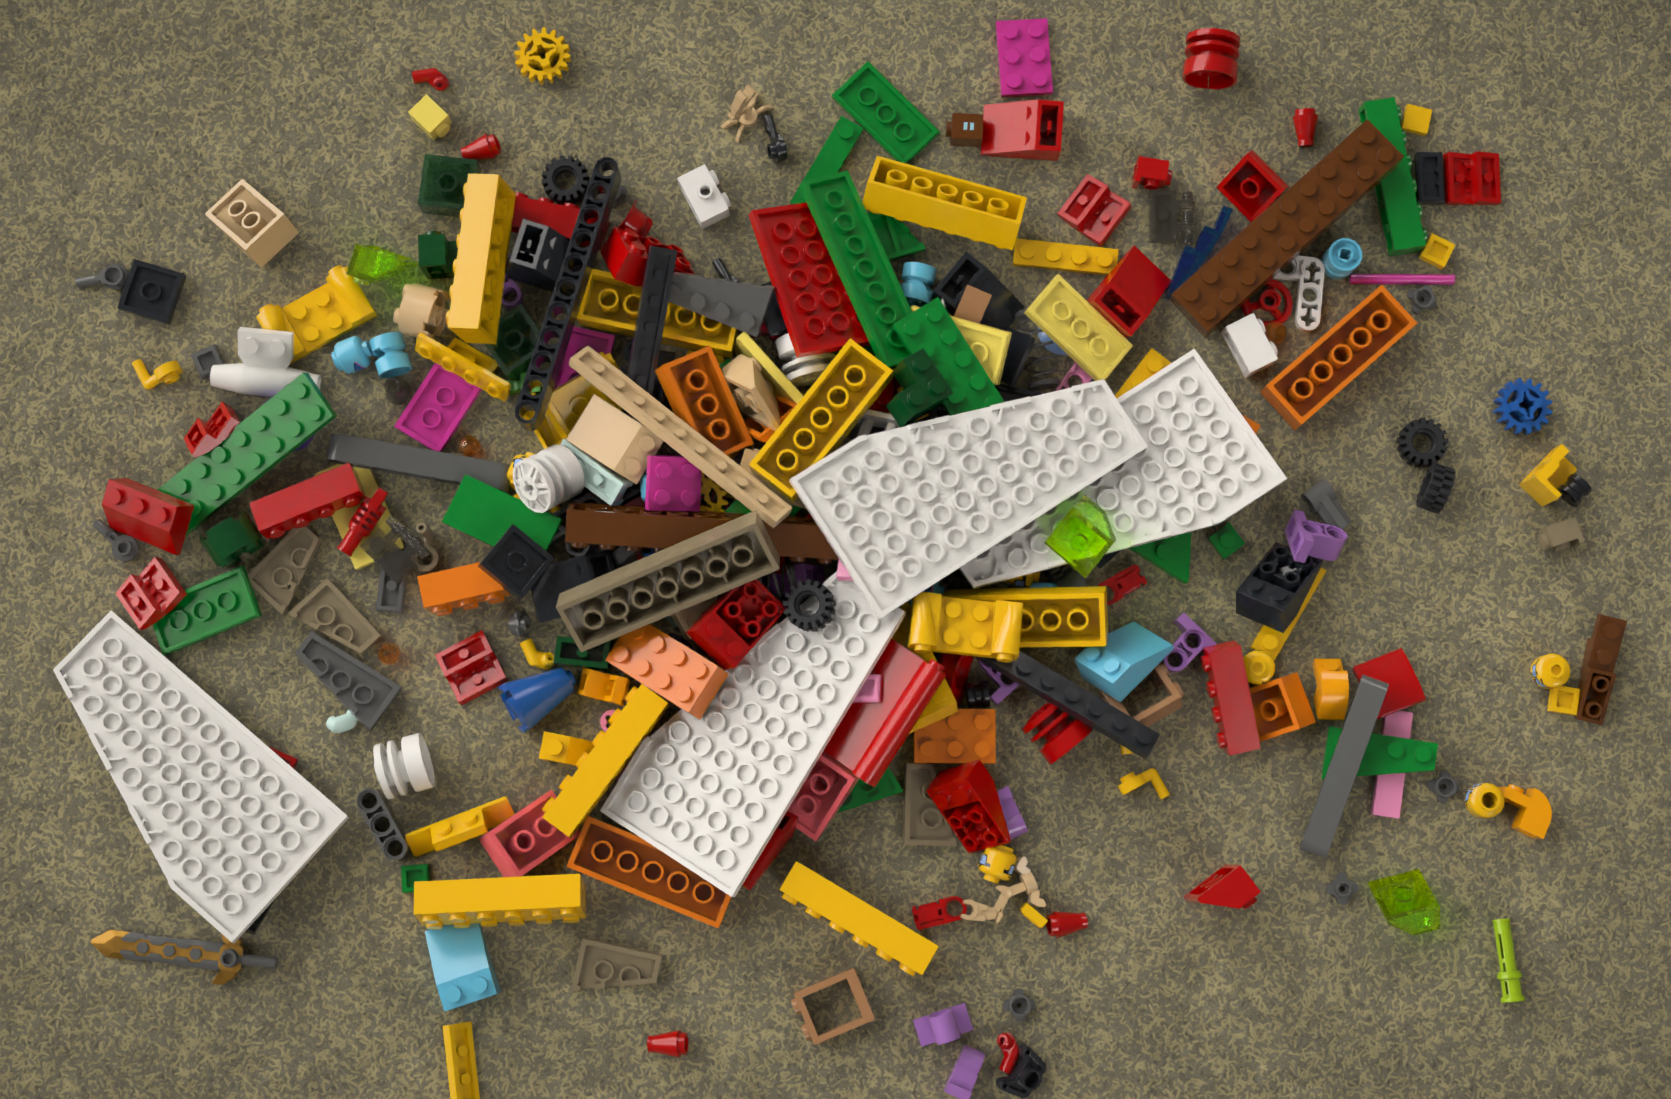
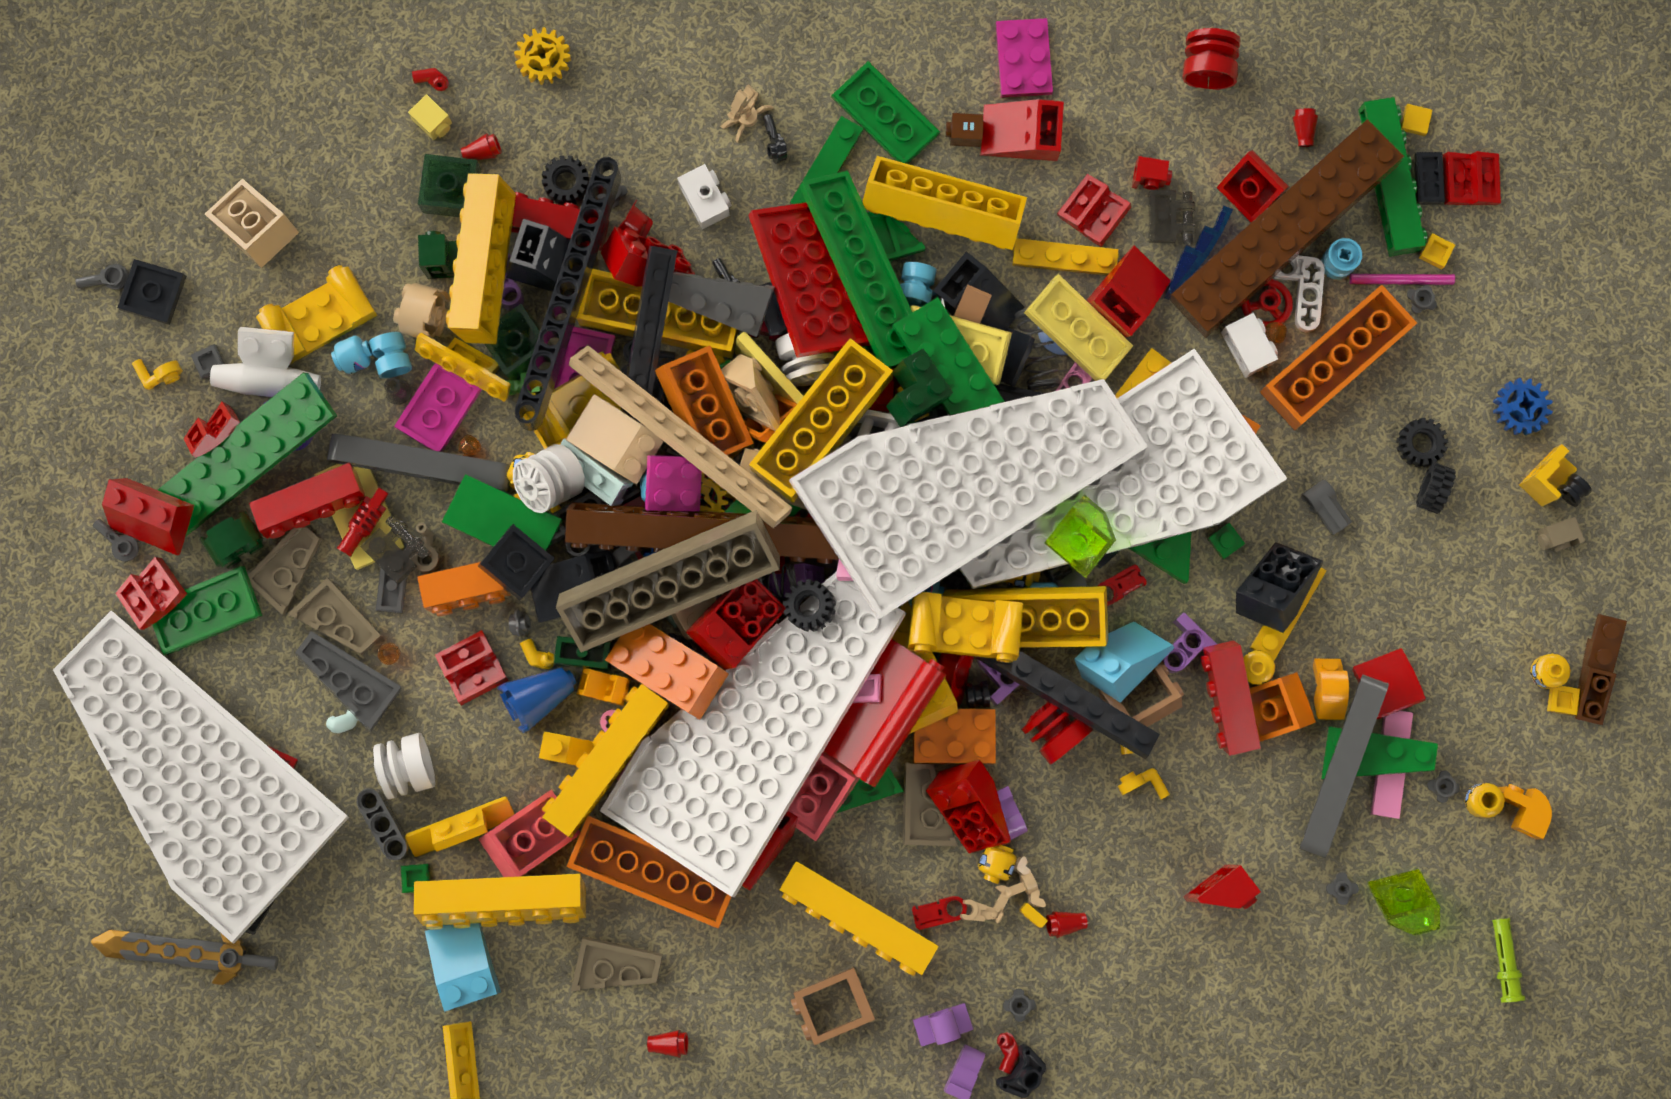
clear neon green slope [346,244,419,286] -> none
medium lavender tile [1284,510,1348,563] -> none

